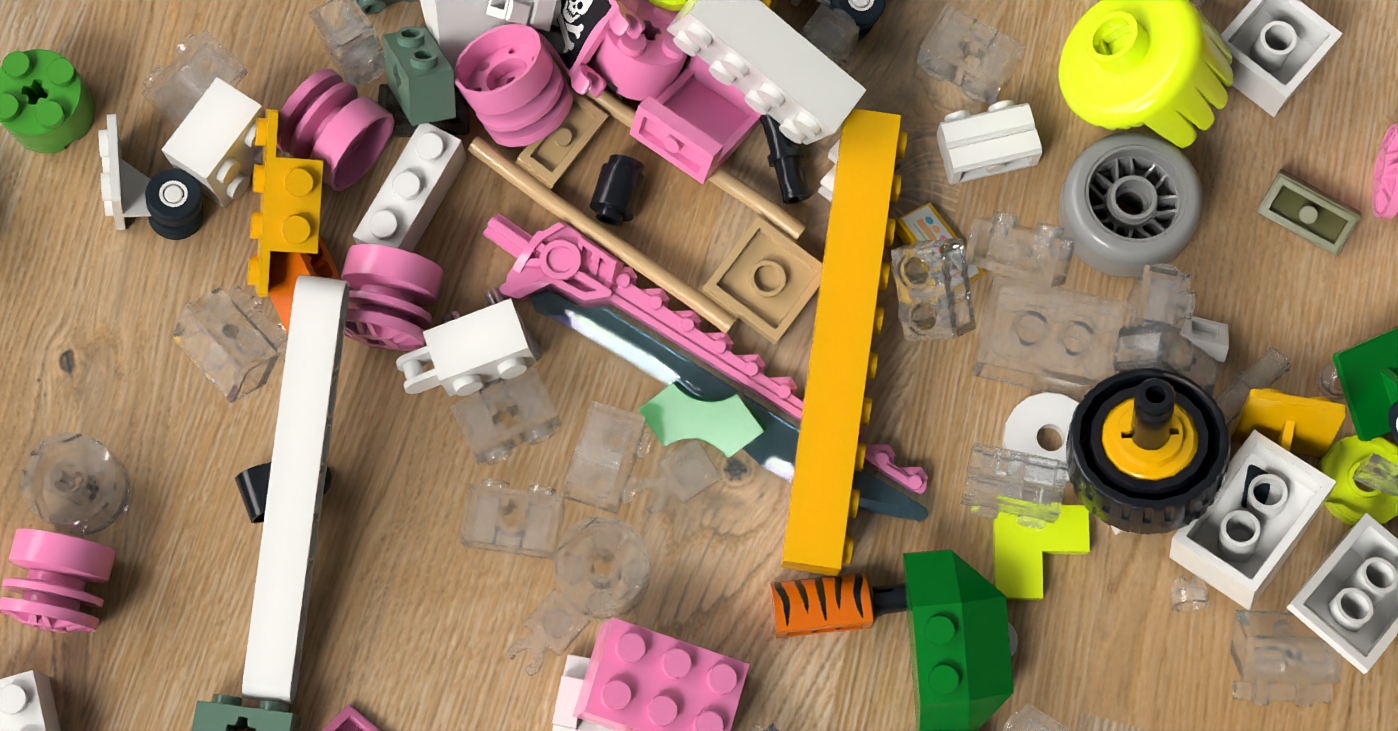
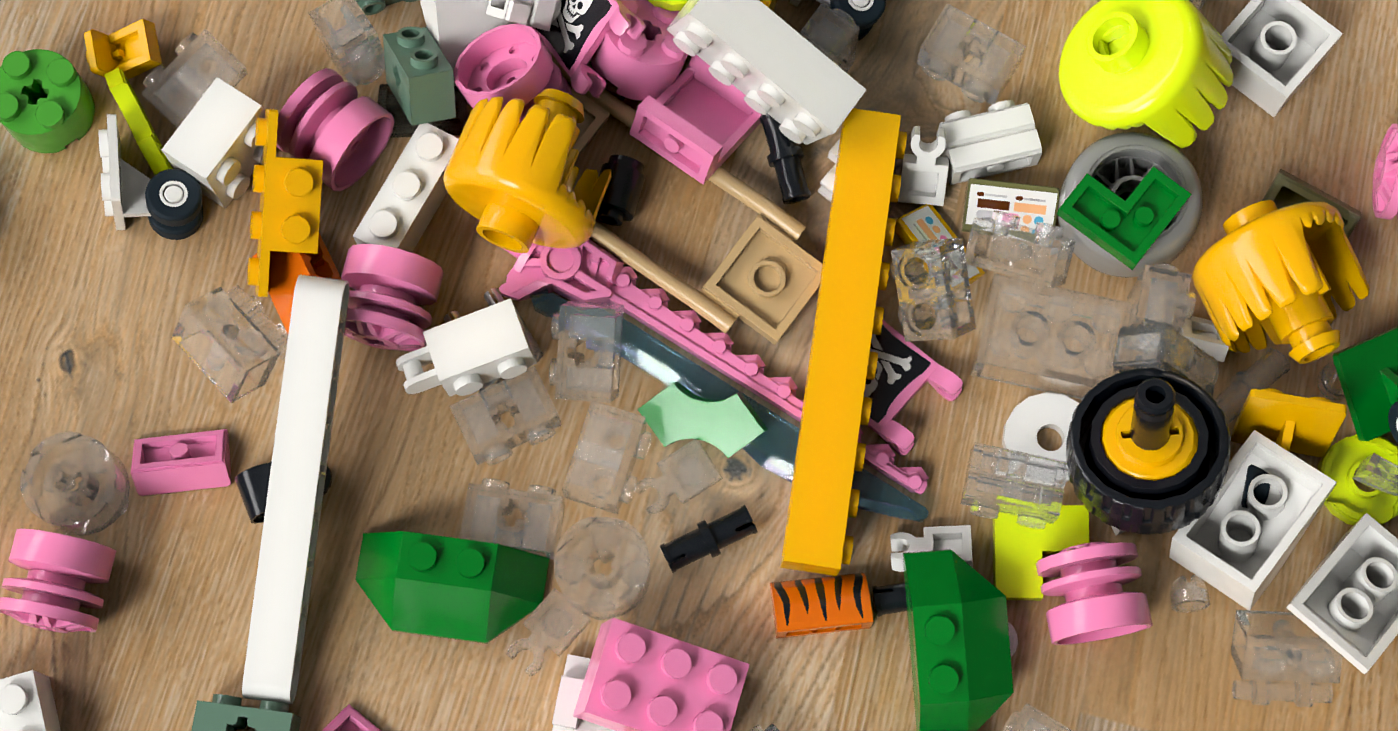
none -> yellow bracket [84,19,162,79]
none -> neon yellow tile [104,68,173,175]
none -> bright pink slope [131,429,231,496]
none -> green wedge [355,531,550,644]
none -> yellow piece [443,88,611,253]
none -> clear brick [549,301,624,403]
none -> black pin [660,505,758,573]
none -> flag [864,320,963,456]
none -> white plate [890,525,973,572]
none -> white plate [898,126,949,206]
none -> slope [962,178,1060,241]
none -> bright pink wheel [1036,542,1153,645]
none -> green plate [1057,166,1192,270]
none -> yellow piece [1192,200,1370,364]

